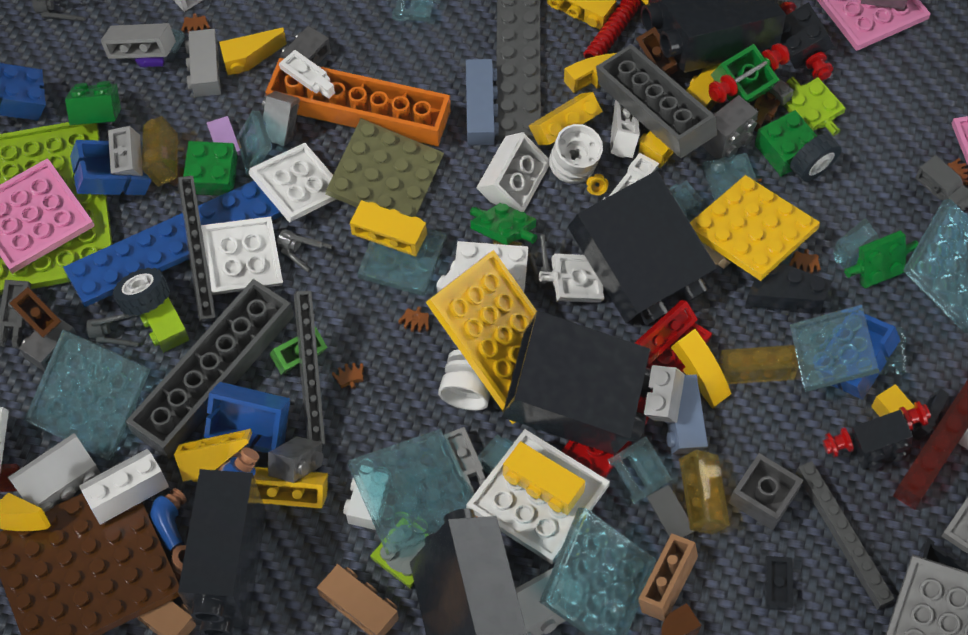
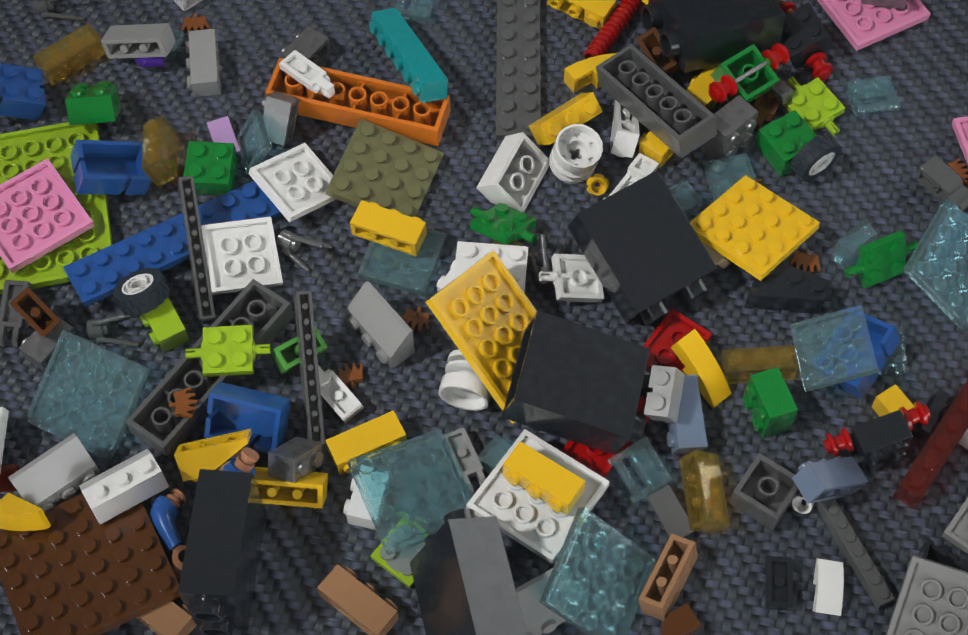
light grey hinge [108,126,143,176] -> none
yellow slope [219,27,287,75] -> none
sand blue brick [466,59,499,145] -> none
red plate [635,300,698,365] -> none
none -> clear yellow brick [32,23,106,86]
none -> dark orange piece [169,387,198,419]
none -> lime plate [185,325,271,377]
none -> white hinge [318,365,364,423]
none -> yellow brick [325,410,407,475]
none -> light grey slope [347,281,415,369]
none -> teal brick [369,7,448,103]
none -> green brick [742,367,798,439]
none -> sand blue brick [792,456,869,504]
none -> white hinge [792,492,814,514]
none -> white slope [812,558,844,616]
none -> clear light blue plate [845,76,901,117]

